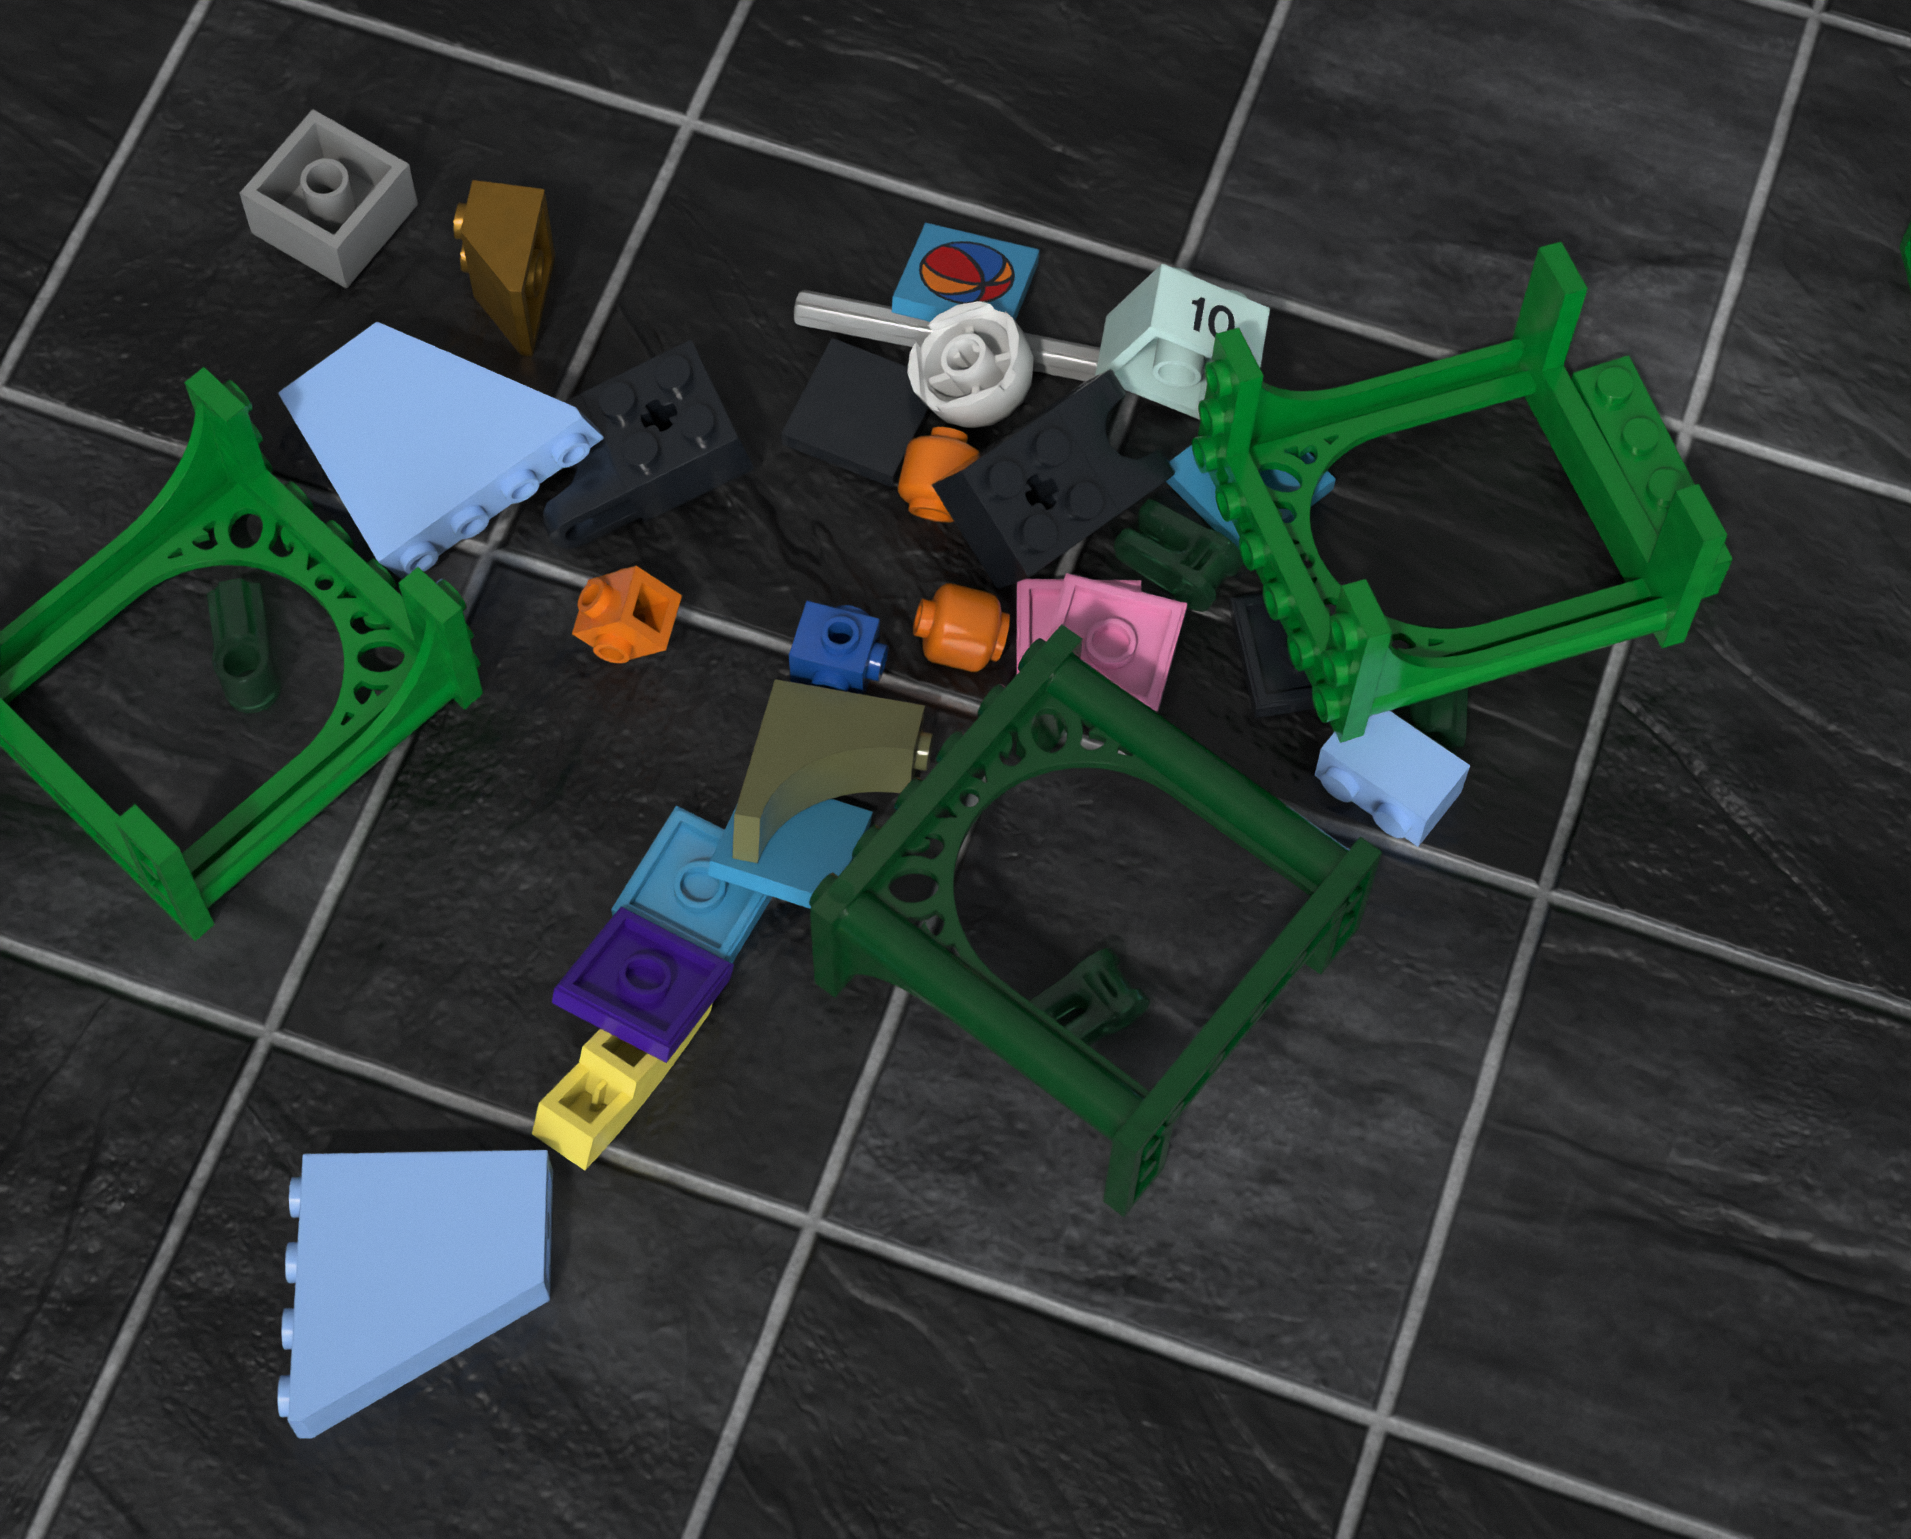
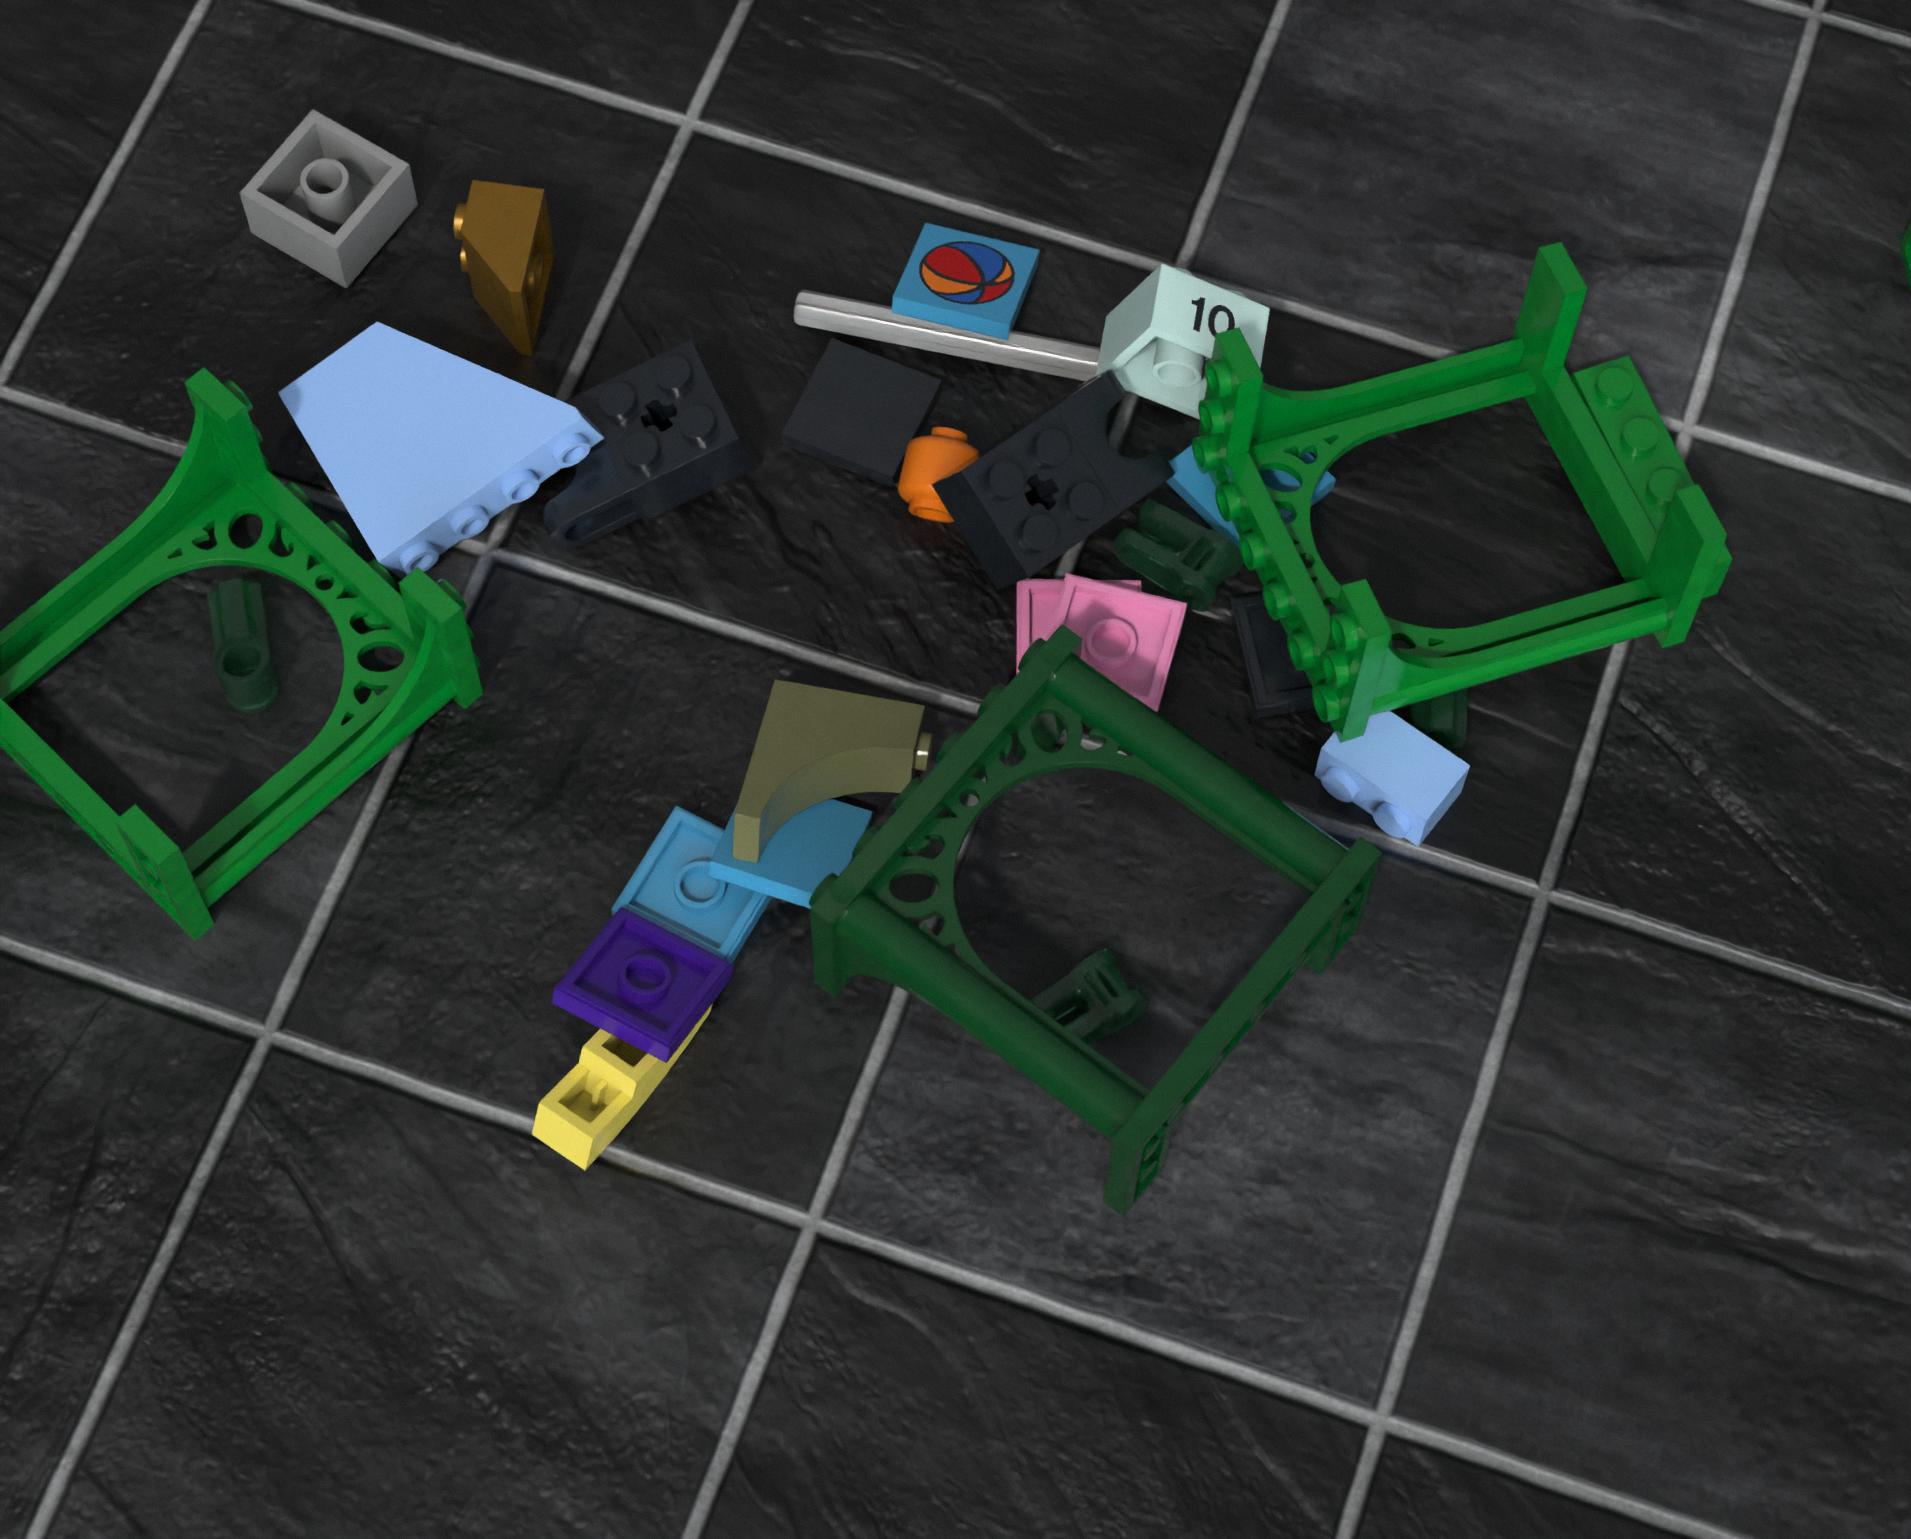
light blue slope [278,1150,553,1438] -> none
orange brick [572,566,682,664] -> none
blue brick [789,601,889,695] -> none
white cylinder [908,301,1034,428] -> none
orange head [913,583,1010,672] -> none

